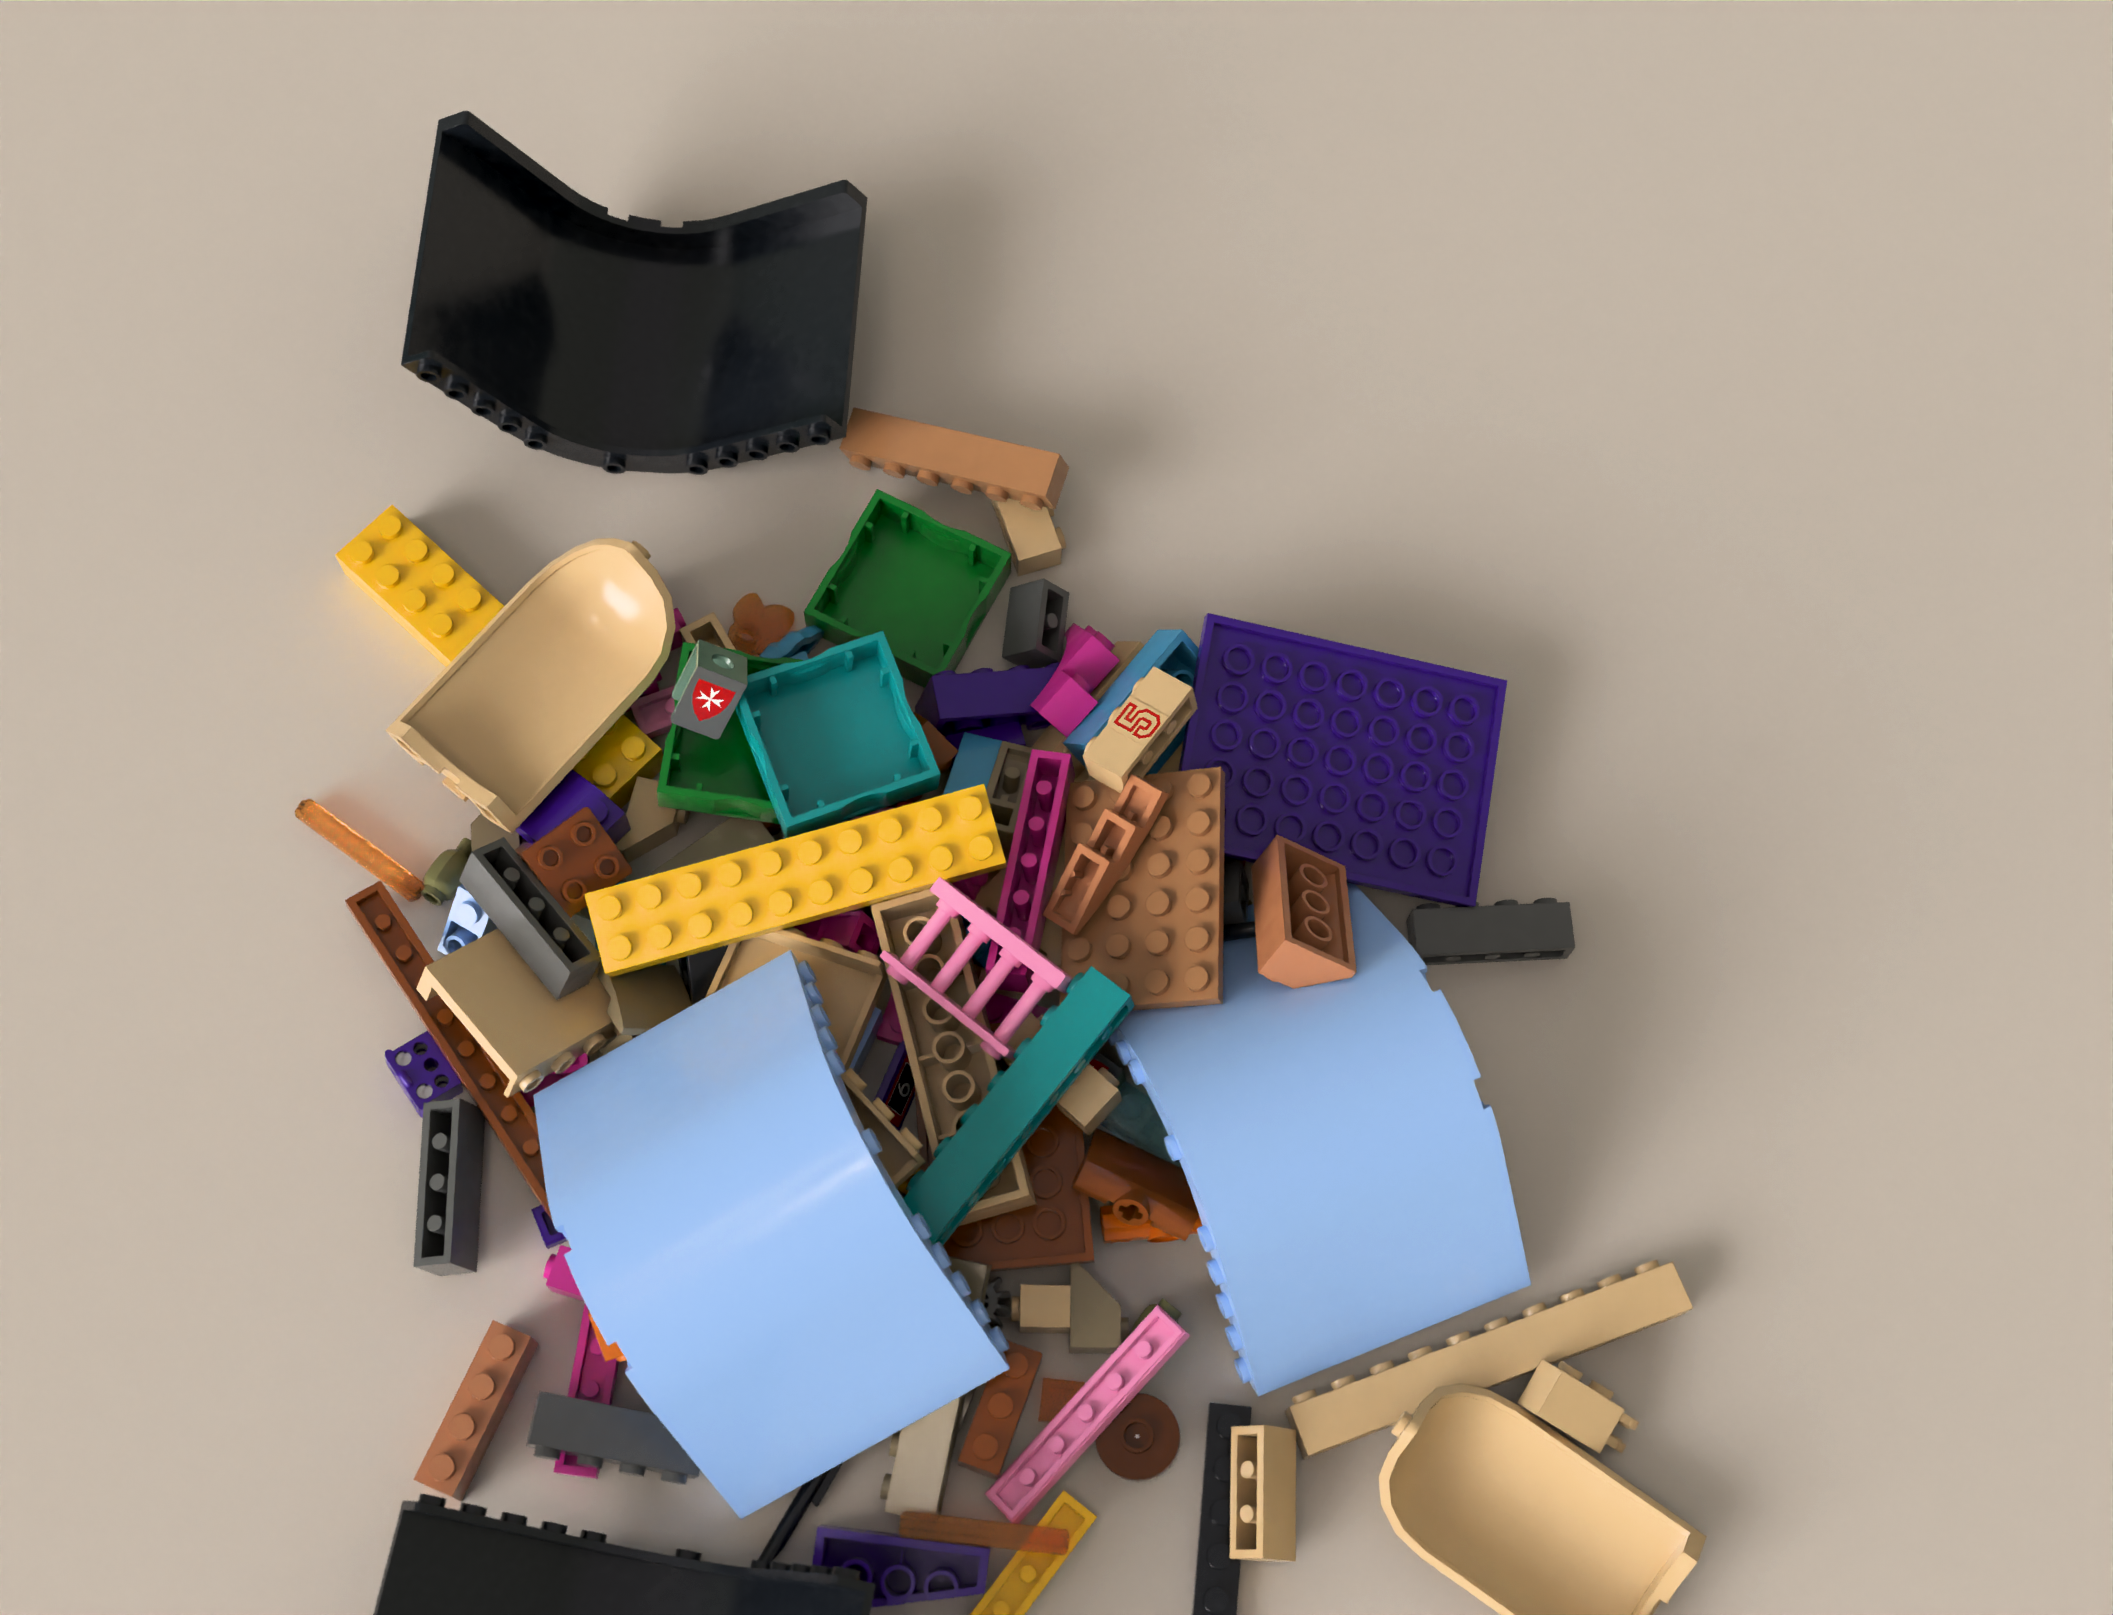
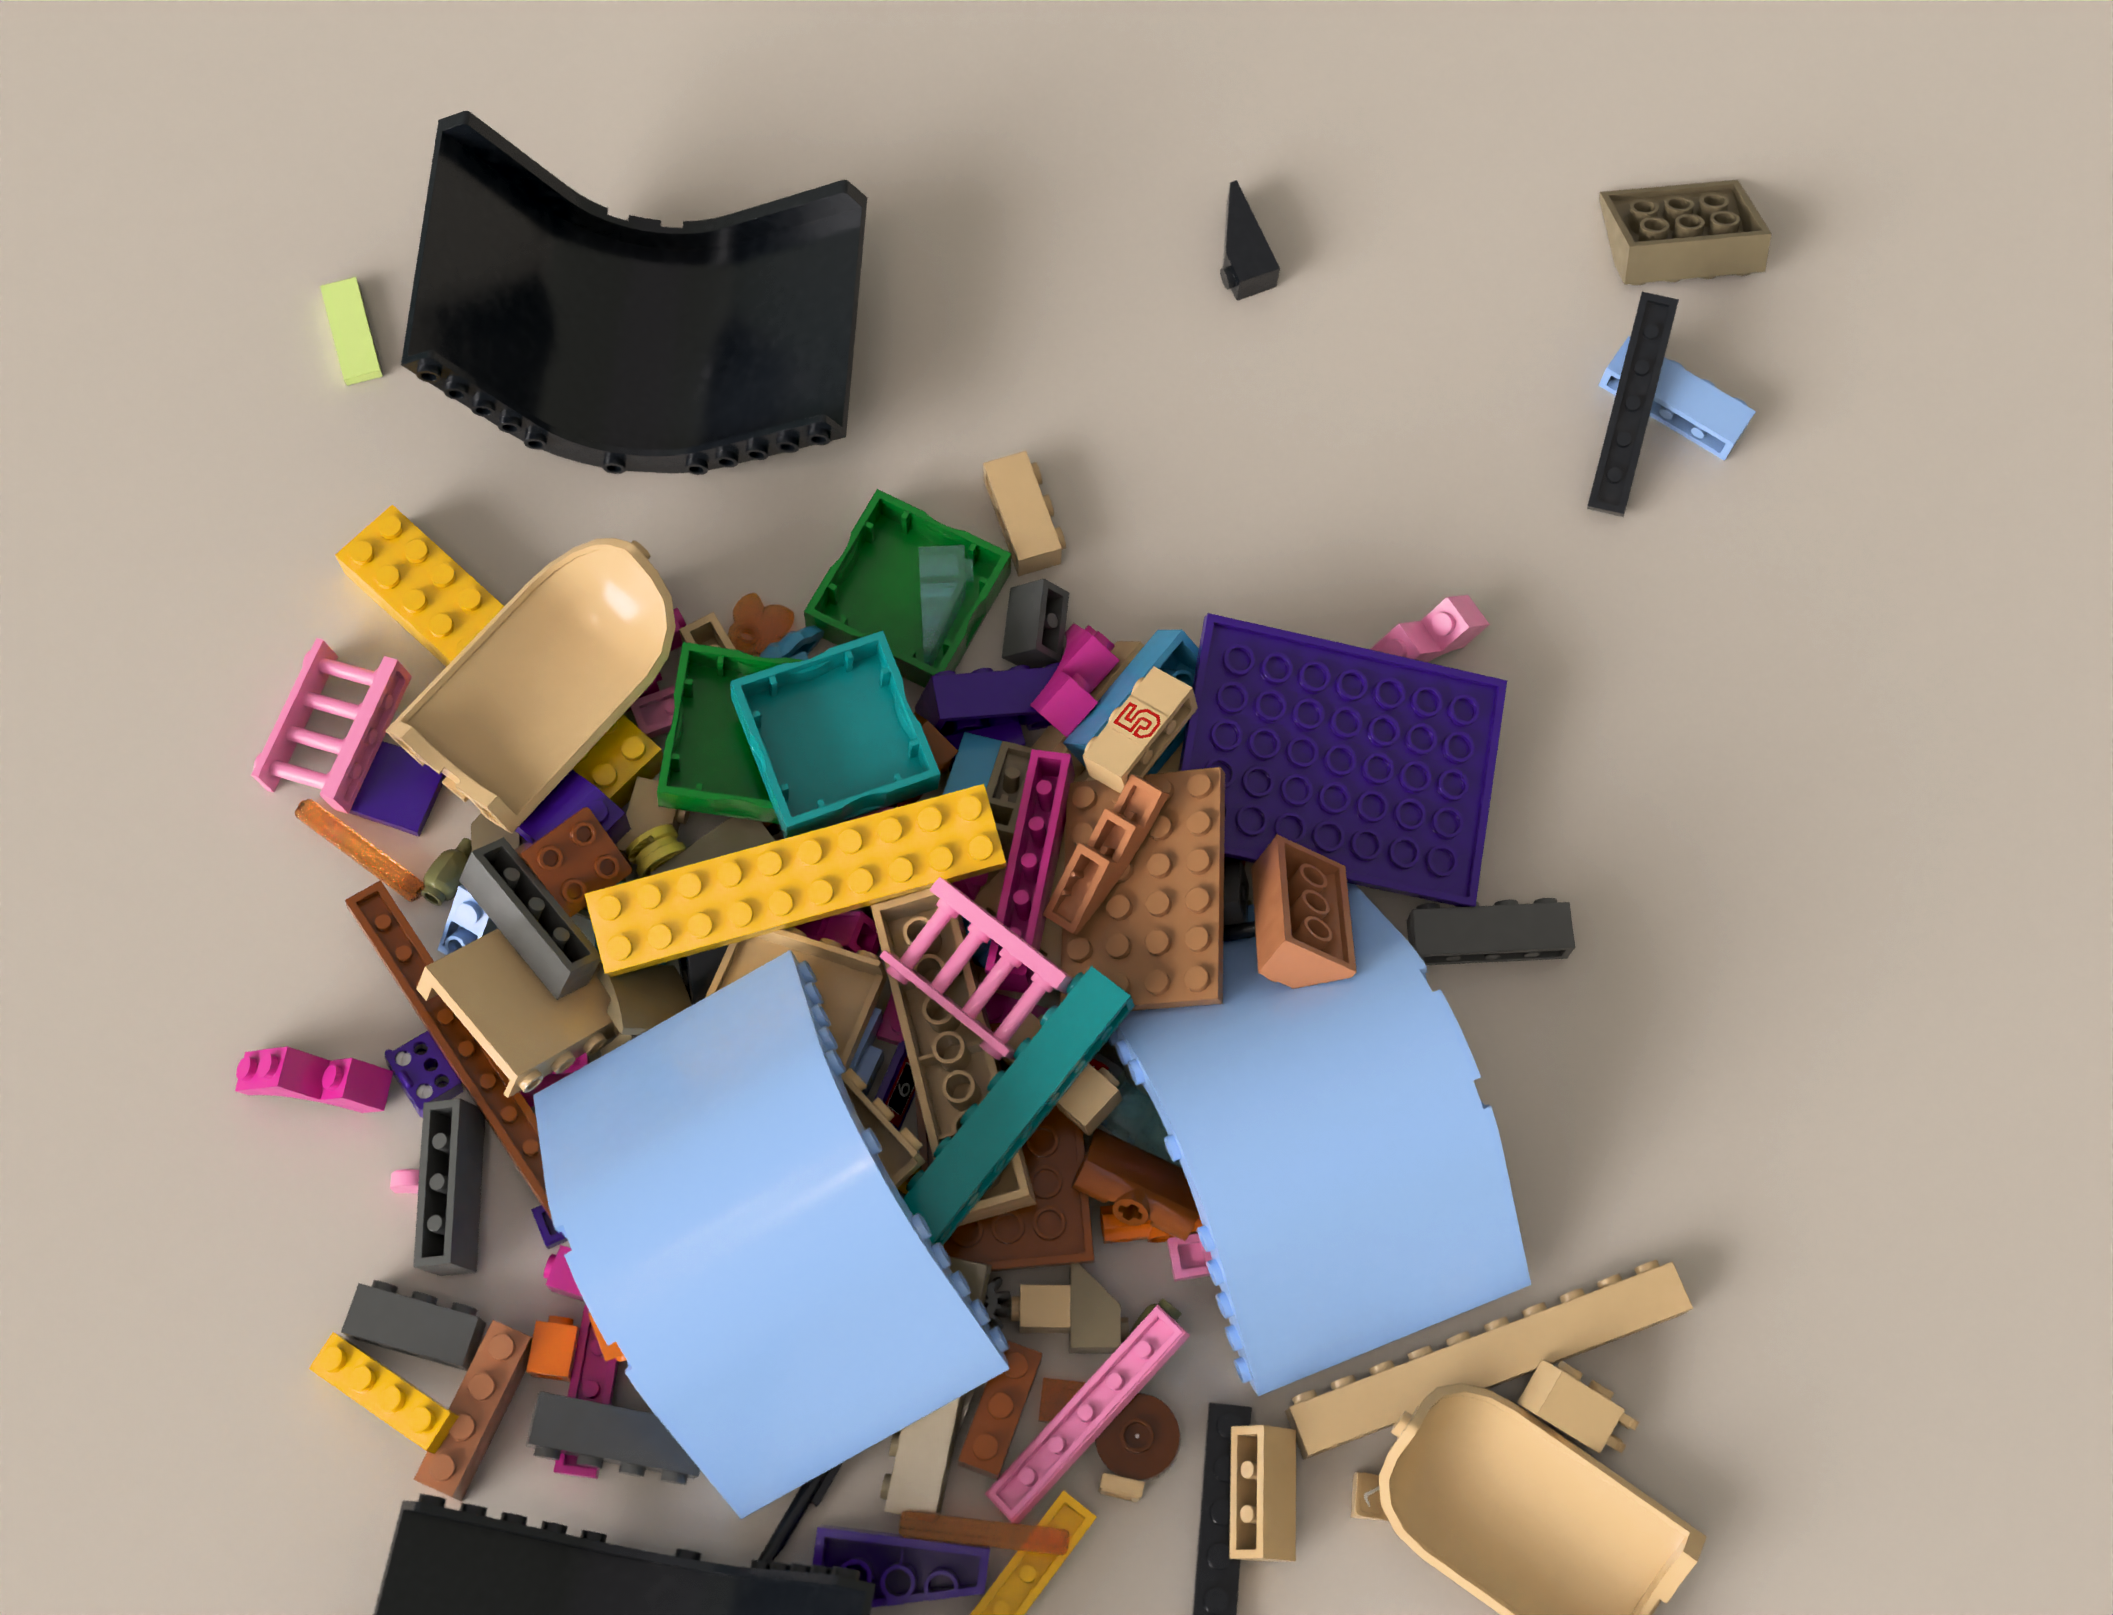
piece [671,639,747,739] -> none
medium nougat brick [839,407,1069,511] -> none
none -> dark pink arch [235,1046,393,1113]
none -> bright pink fence [251,638,412,814]
none -> yellow plate [309,1332,459,1454]
none -> yellowish green tile [320,277,383,386]
none -> dark grey brick [341,1280,486,1371]
none -> dark purple tile [349,741,446,837]
none -> bright pink tile [390,1169,419,1193]
none -> orange brick [526,1316,580,1382]
none -> light yellow wheel [625,824,686,878]
none -> light blue tile [855,1045,884,1096]
none -> clear light blue slope [918,545,973,666]
none -> tan tile [1098,1473,1145,1502]
none -> bright pink plate [1167,1233,1212,1282]
none -> black slope [1220,180,1280,301]
none -> tan slope [1350,1472,1389,1522]
none -> bright pink arch [1370,595,1490,662]
none -> black plate [1587,292,1679,517]
none -> light blue brick [1598,336,1756,461]
none -> dark tan slope [1599,180,1772,286]

